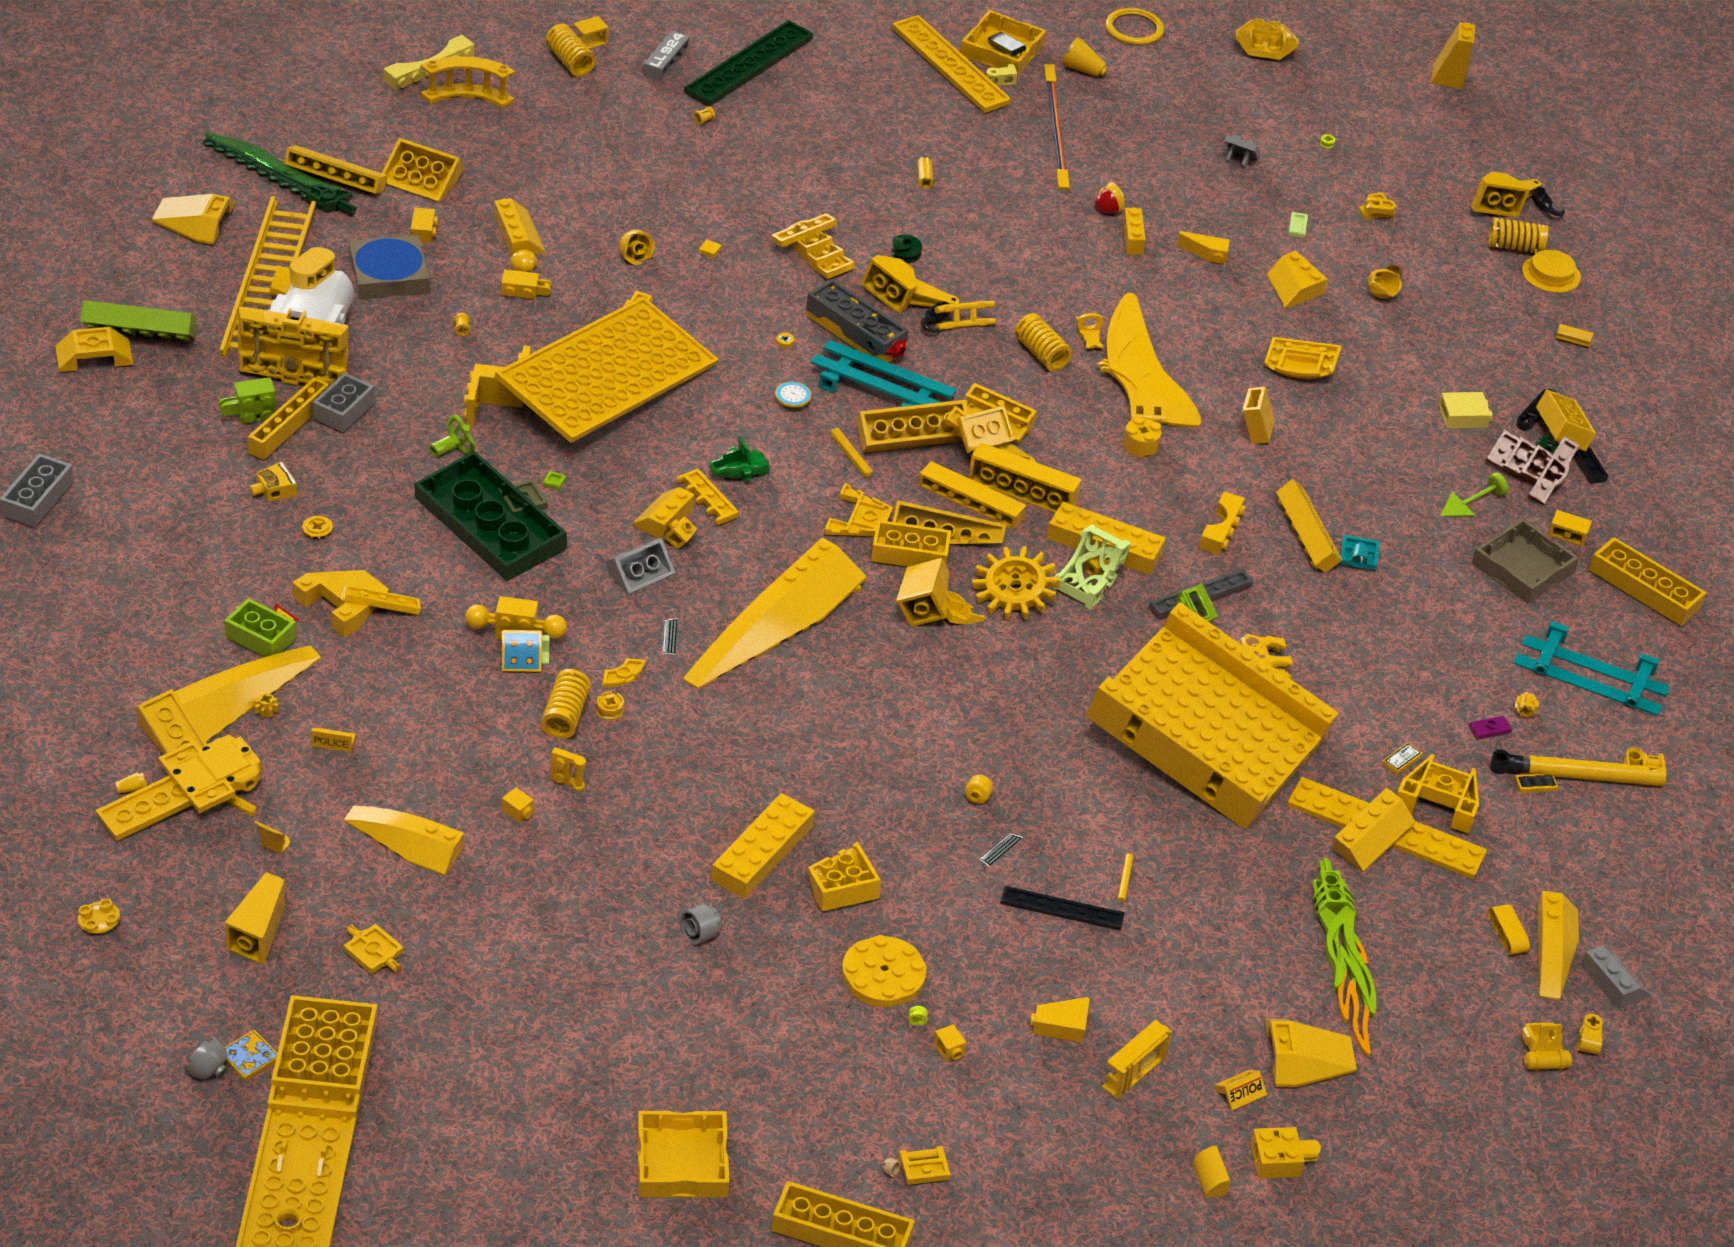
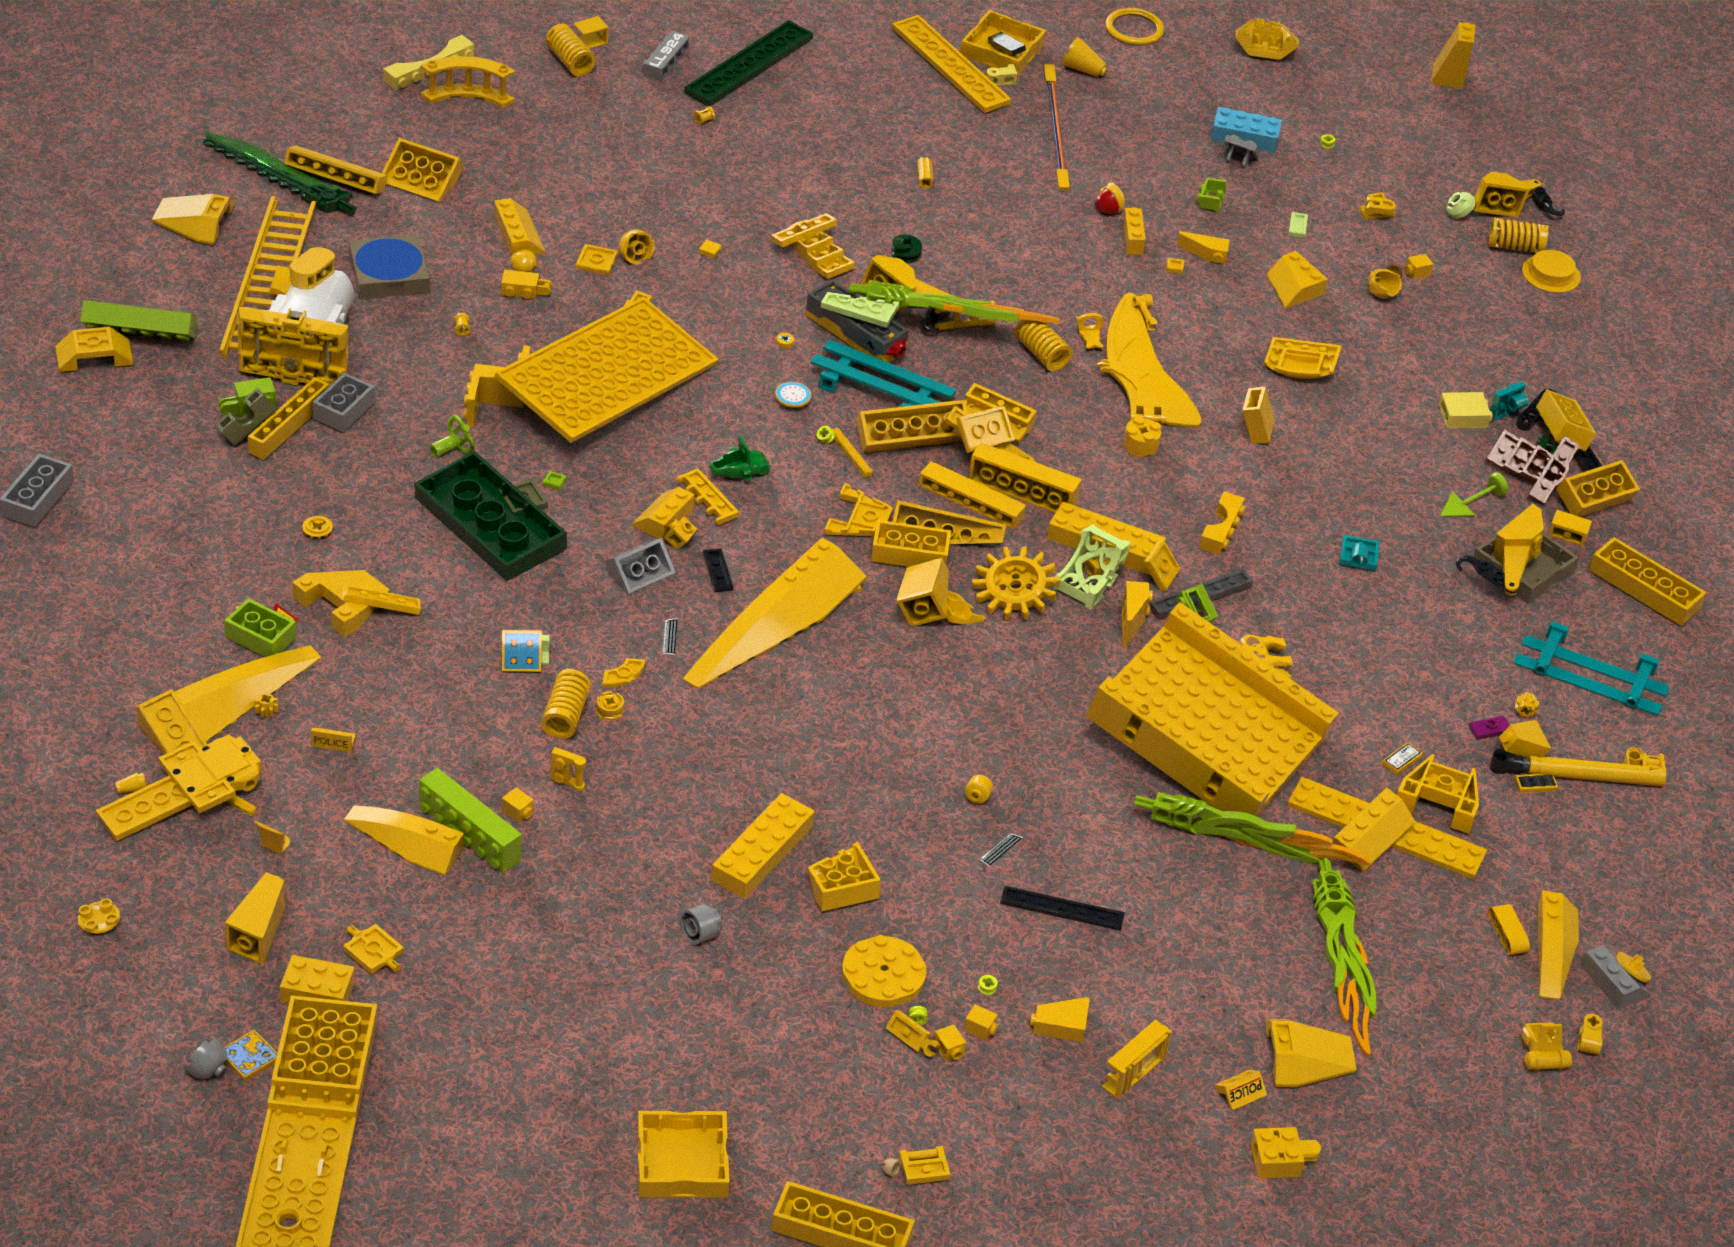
yellow torso [249,462,297,502] -> none
yellow brick [411,208,438,243] -> none
yellow brick [465,596,567,640] -> none
yellow bar [1117,854,1134,902] -> none
yellow brick [1192,1145,1230,1198] -> none
yellow brick [1276,479,1342,573] -> none
yellow axle [1556,324,1593,347] -> none
none -> olive arch [216,387,277,445]
none -> yellow brick [280,955,355,1004]
none -> lime brick [419,768,522,873]
none -> yellow tile [575,244,618,275]
none -> black tile [703,548,733,593]
none -> neon yellow bush [817,426,835,444]
none -> yellowish green wing [821,292,900,328]
none -> lime piece [849,280,1059,324]
none -> yellow plate [886,1010,941,1057]
none -> yellow brick [964,1004,999,1041]
none -> neon yellow bush [978,975,998,995]
none -> yellow slope [1122,581,1153,647]
none -> yellow brick [1132,294,1157,330]
none -> lime piece [1134,792,1371,865]
none -> yellow tile [1144,539,1181,591]
none -> yellow tile [1166,258,1185,274]
none -> lime window [1197,178,1226,214]
none -> medium azure brick [1211,107,1282,153]
none -> yellow brick [1405,254,1433,280]
none -> yellowish green piece [1446,192,1476,219]
none -> yellow slope [1456,504,1544,596]
none -> teal plate [1490,381,1529,422]
none -> yellow slope [1499,720,1551,758]
none -> yellow brick [1556,460,1640,517]
none -> yellow piece [1616,952,1651,983]

